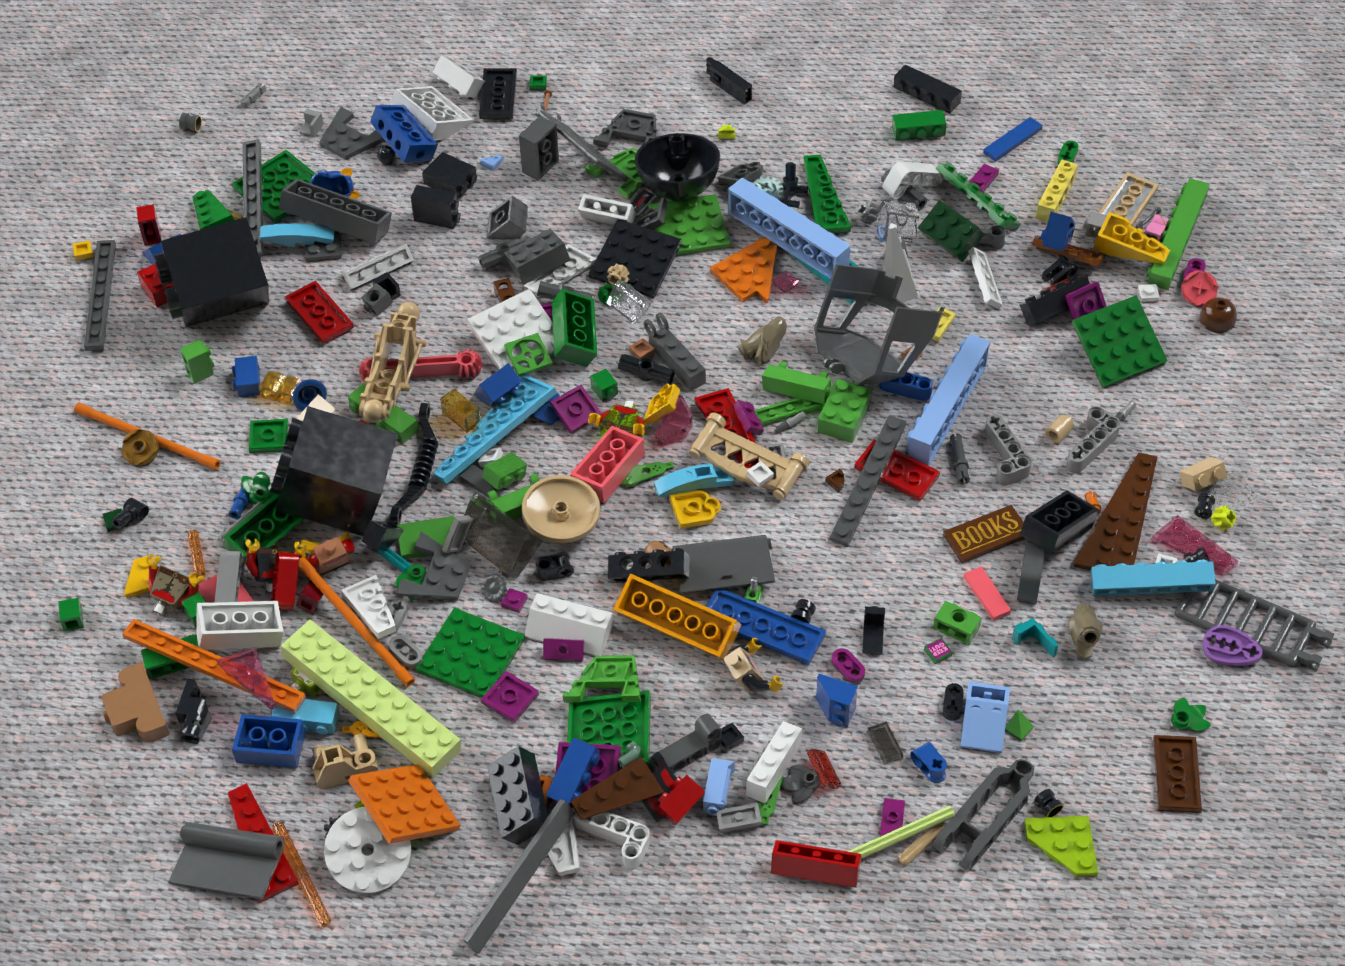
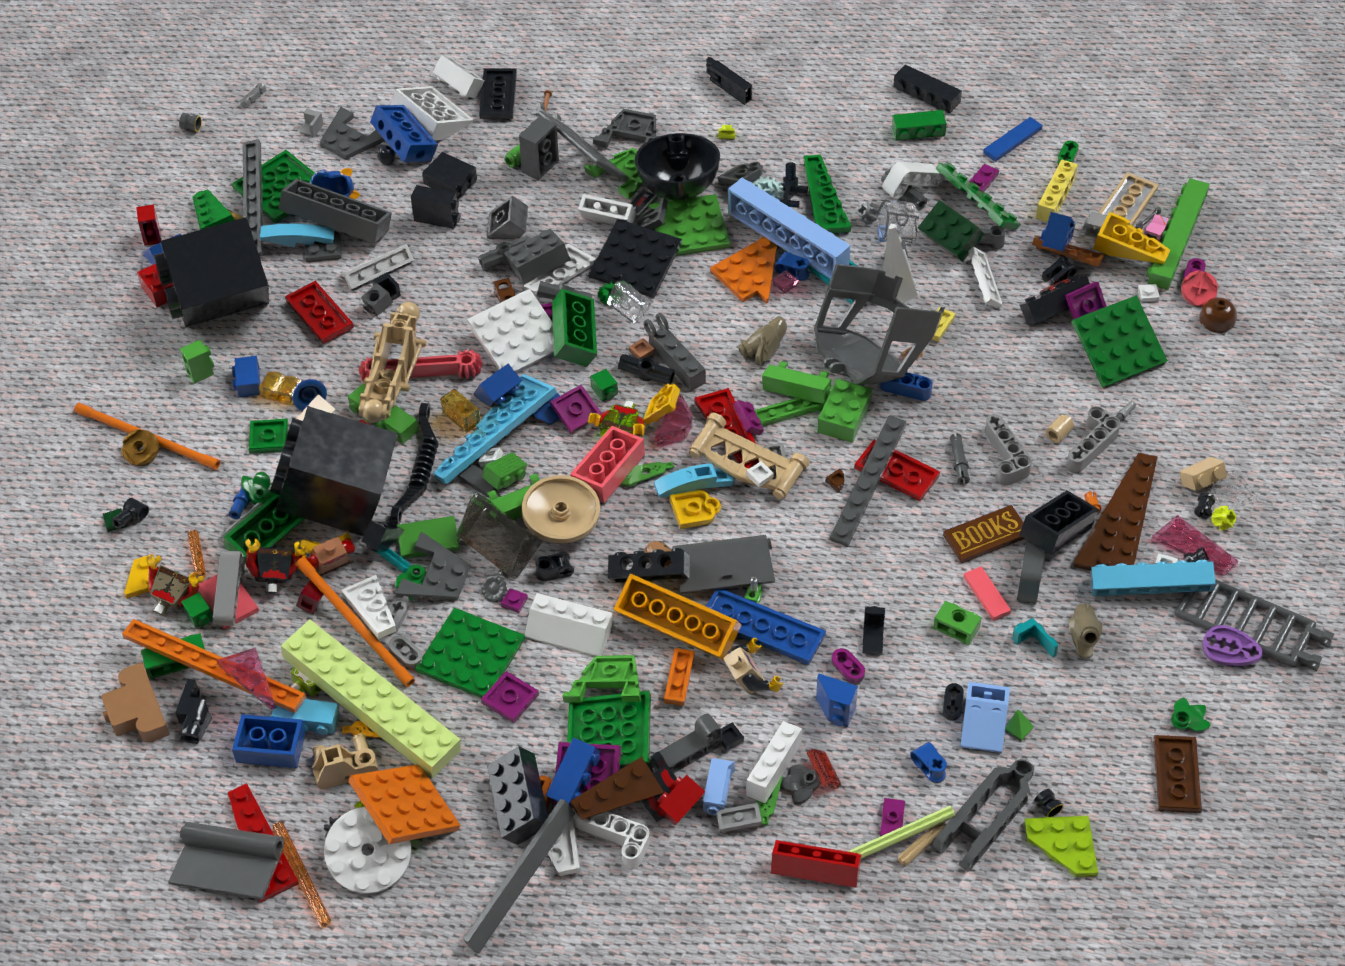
green brick [58,598,84,631] -> none
yellow plate [73,240,93,261] -> none
dark grey plate [84,240,116,351] -> none
white slope [197,601,283,650] -> none
red beam [271,552,299,611] -> none
light grey tile [442,515,473,553] -> none
light blue tile [480,155,503,170] -> none
bright green piece [504,333,553,377] -> none
green tile [529,75,547,91] -> none
magenta plate [543,638,584,661] -> none
tan gear [607,264,630,287] -> none
sand green arm [618,742,641,768] -> none
light grey piece [775,411,806,434] -> none
black wheel [791,599,816,624] -> none
clear smoke tile [867,721,904,765] -> none
light blue brick [906,334,990,466] -> none
tile [924,638,953,664] -> none
none -> bright green brick [504,144,521,168]
none -> orange plate [664,648,695,706]
none -> blue piece [774,252,809,281]

